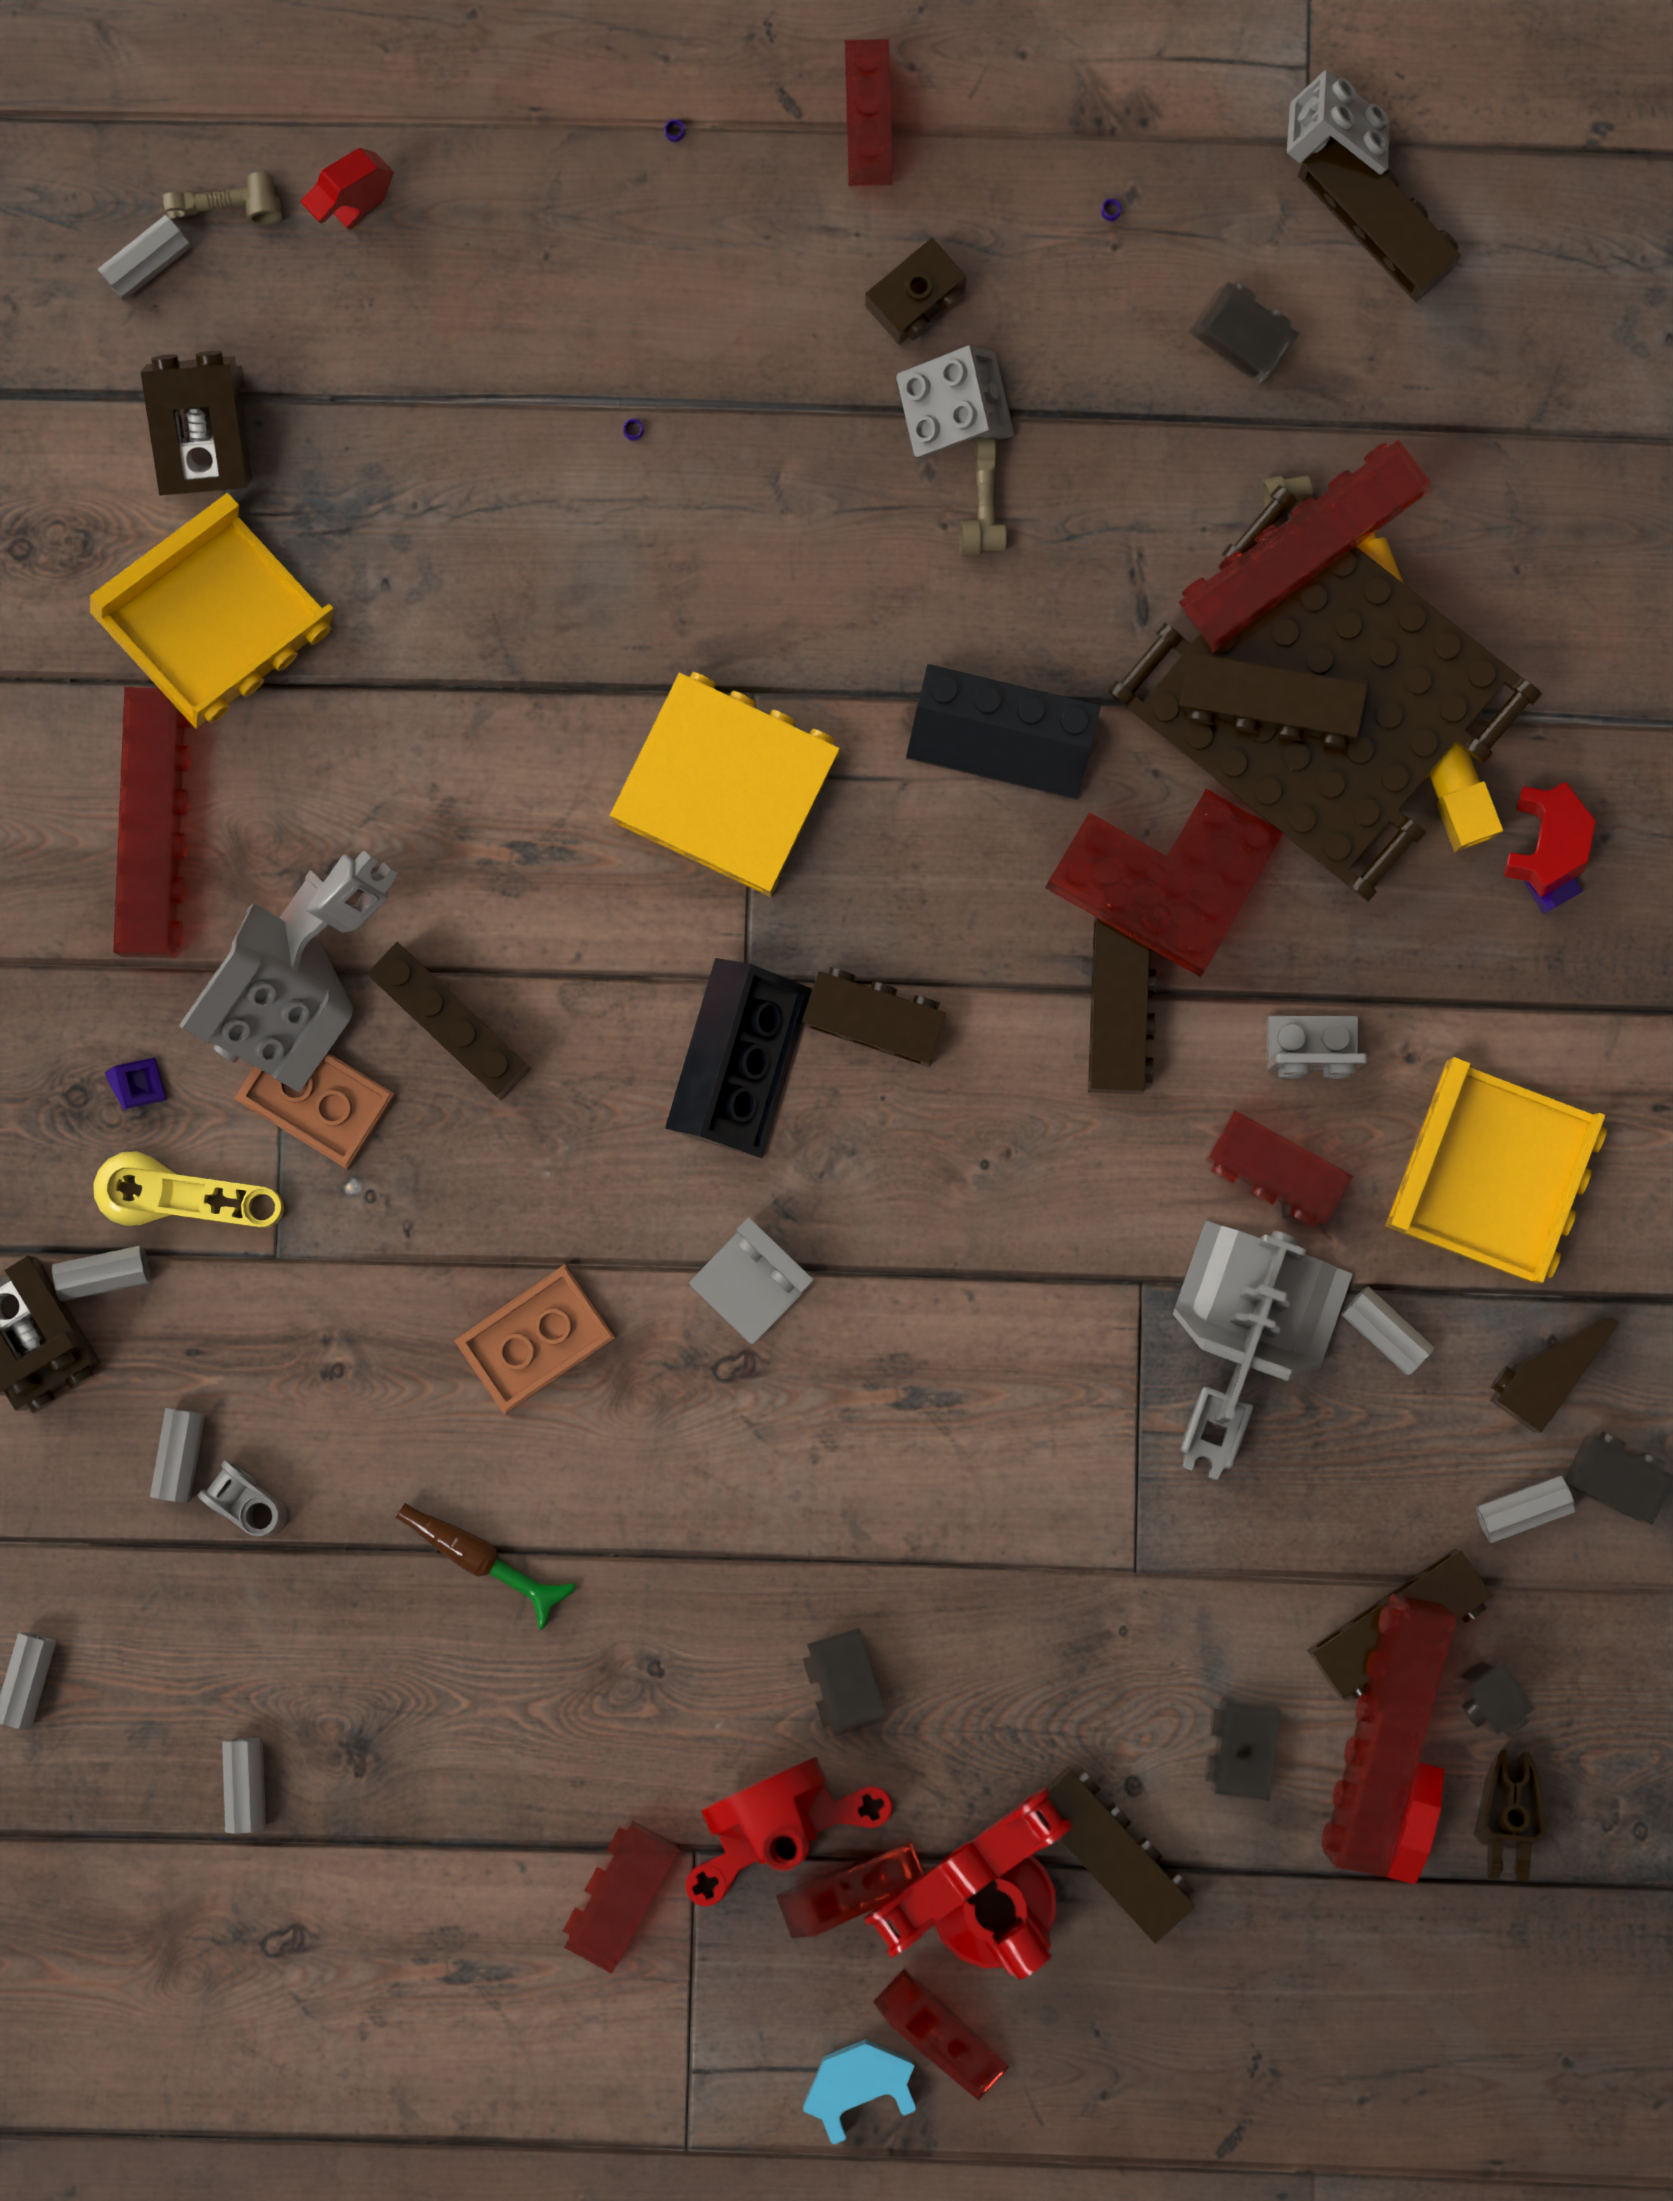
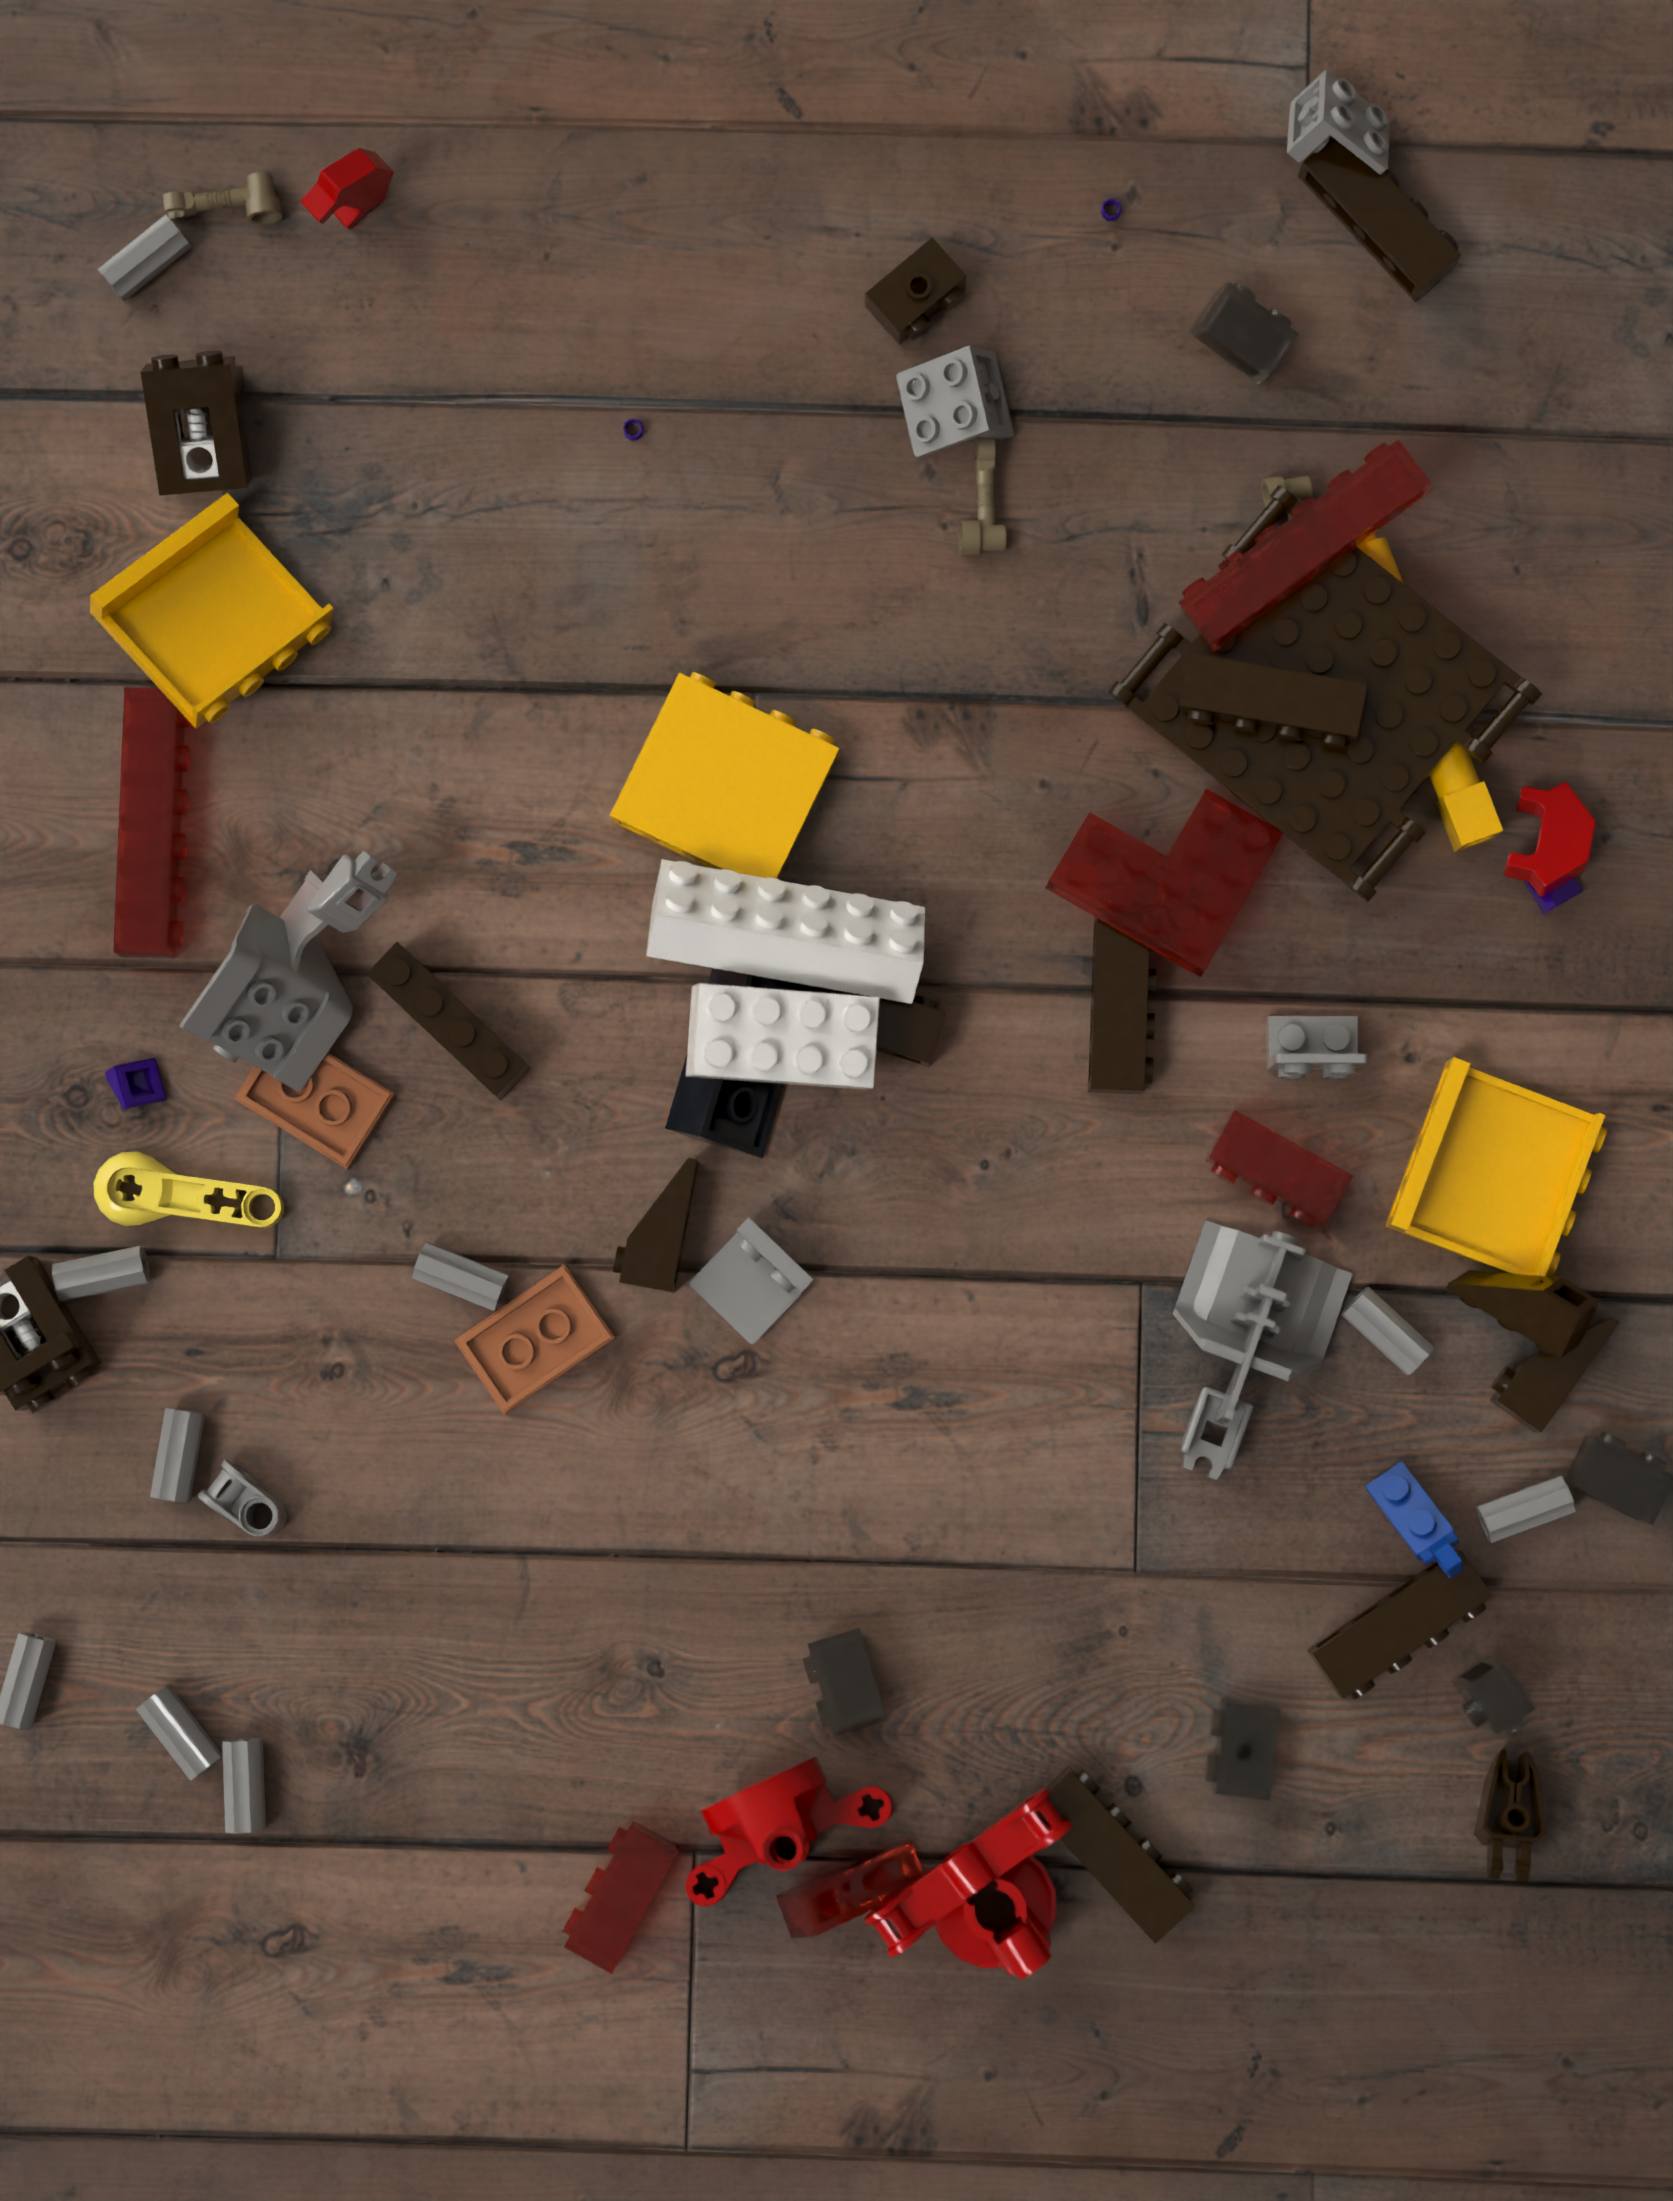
reddish brown piece [396,1503,576,1630] -> none
dark purple piece [664,119,685,142] -> none
medium azure piece [803,2039,916,2144] -> none
clear red brick [845,39,892,186] -> none
clear red slope [873,1969,1009,2101] -> none
black slope [906,664,1101,800] -> none
clear red brick [1321,1594,1457,1877] -> none
red piece [1385,1761,1444,1885] -> none
none -> light grey axle [136,1685,223,1781]
none -> light grey axle [412,1242,510,1311]
none -> dark brown slope [613,1158,699,1293]
none -> white brick [646,859,925,1004]
none -> white brick [686,983,879,1090]
none -> blue hinge [1365,1461,1464,1579]
none -> dark brown slope [1447,1270,1600,1359]

